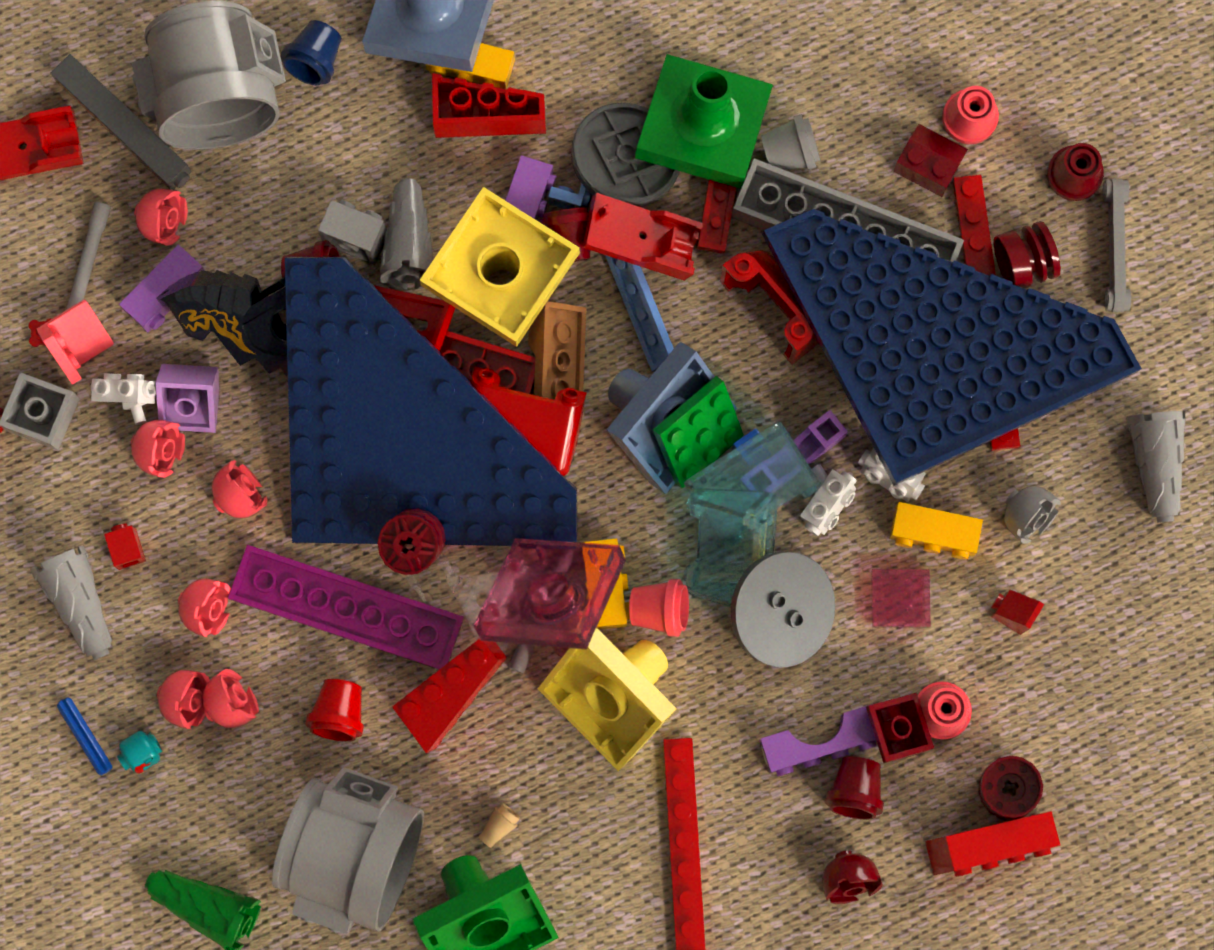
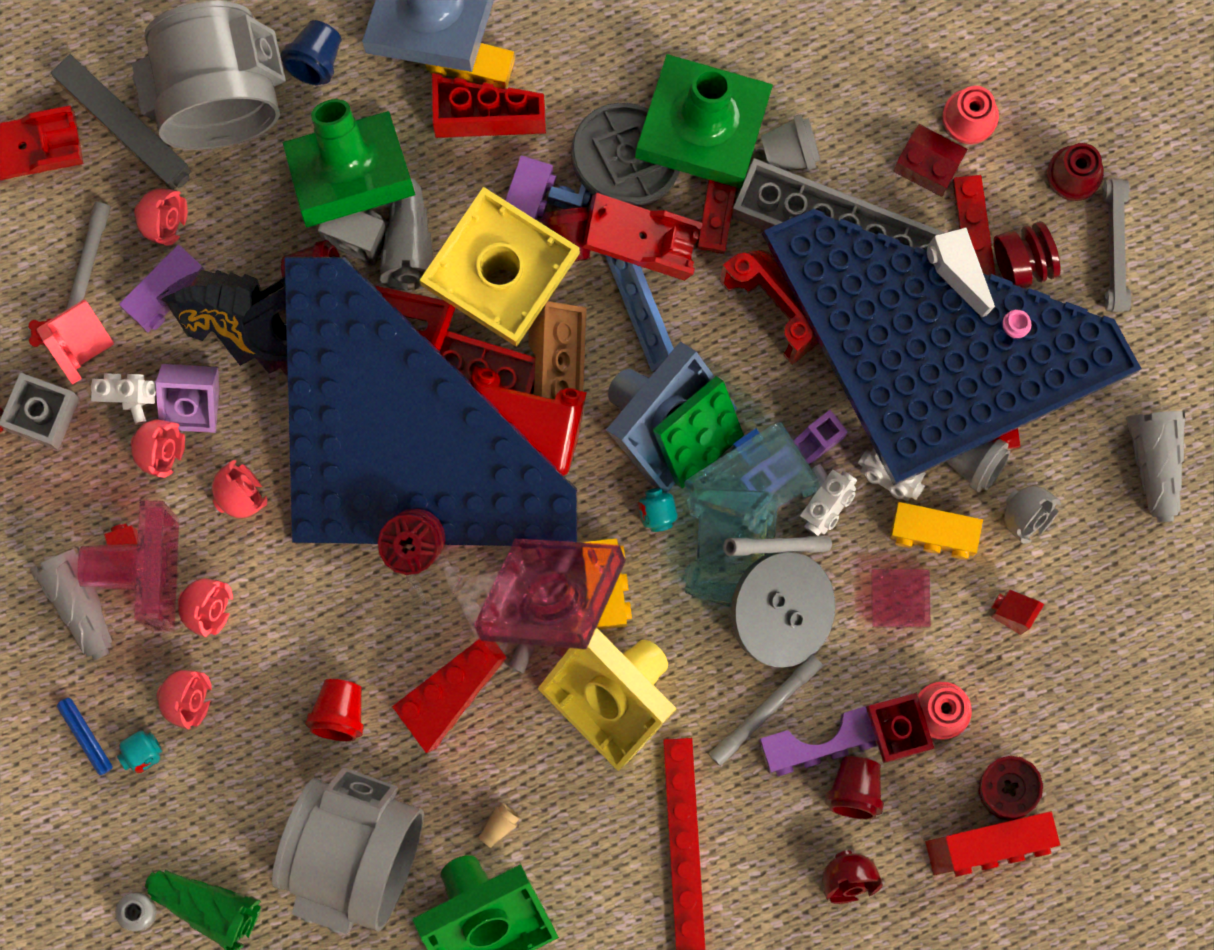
coral cylinder [203,669,259,728] -> none
magenta plate [228,545,464,670] -> none
coral piece [629,579,689,637] -> none
none -> clear pink piece [78,501,180,632]
none -> light grey head [115,893,157,931]
none -> green piece [282,99,415,228]
none -> teal head [638,488,678,532]
none -> light grey piece [709,654,823,766]
none -> light grey piece [723,535,832,556]
none -> white slope [927,228,995,317]
none -> light grey piece [946,439,1010,492]
none -> bright pink plate [1002,310,1031,338]

